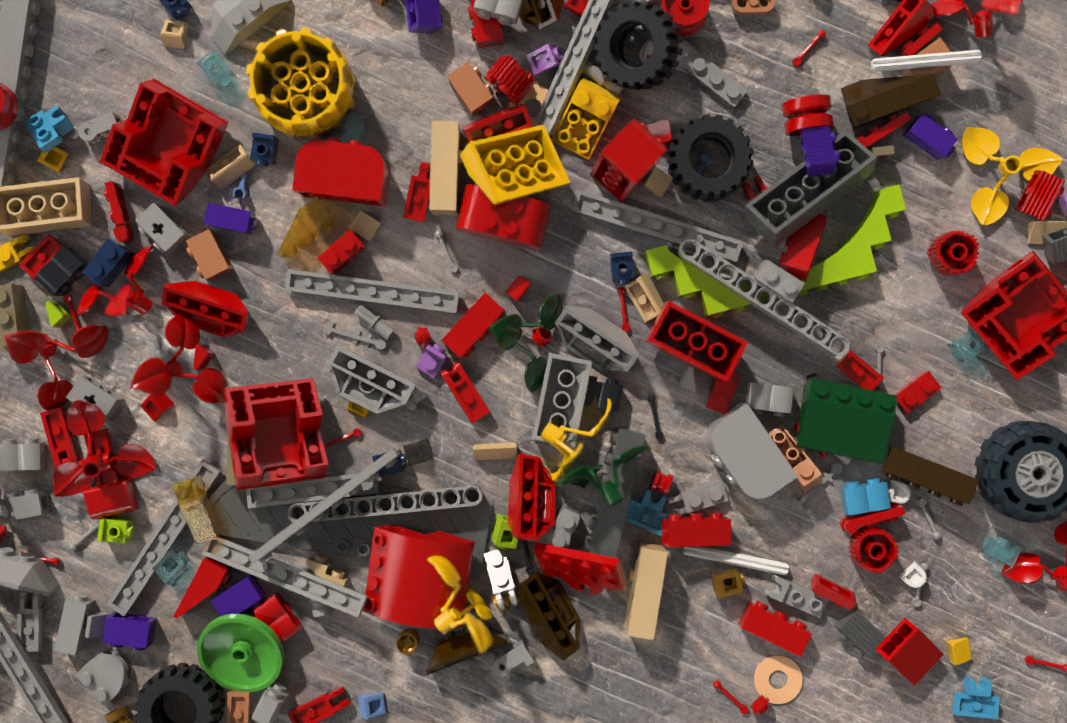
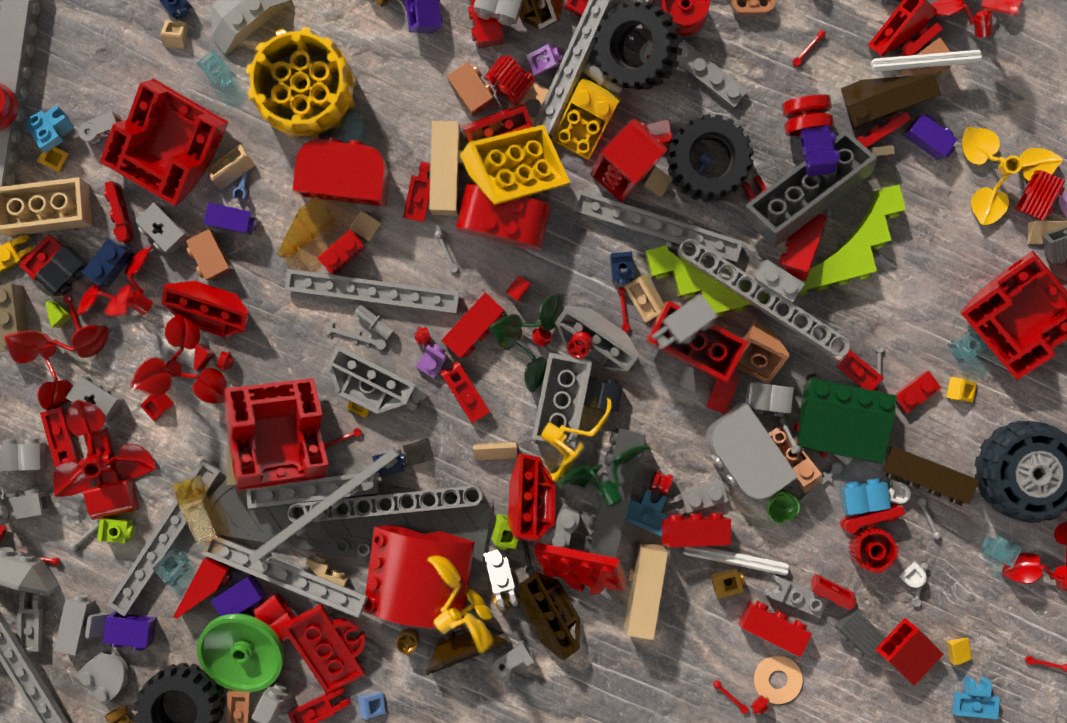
dark blue brick [250,133,279,168] -> none
black hinge [647,395,664,439] -> none
red brick [927,230,979,276] -> none
none -> red plate [216,351,234,372]
none -> red plate [282,604,365,694]
none -> red wheel [567,331,593,359]
none -> light grey brick [651,294,717,349]
none -> nougat slope [735,322,790,384]
none -> bright green hair [767,490,801,524]
none -> light grey hinge [778,417,801,454]
none -> yellow slope [946,377,977,403]

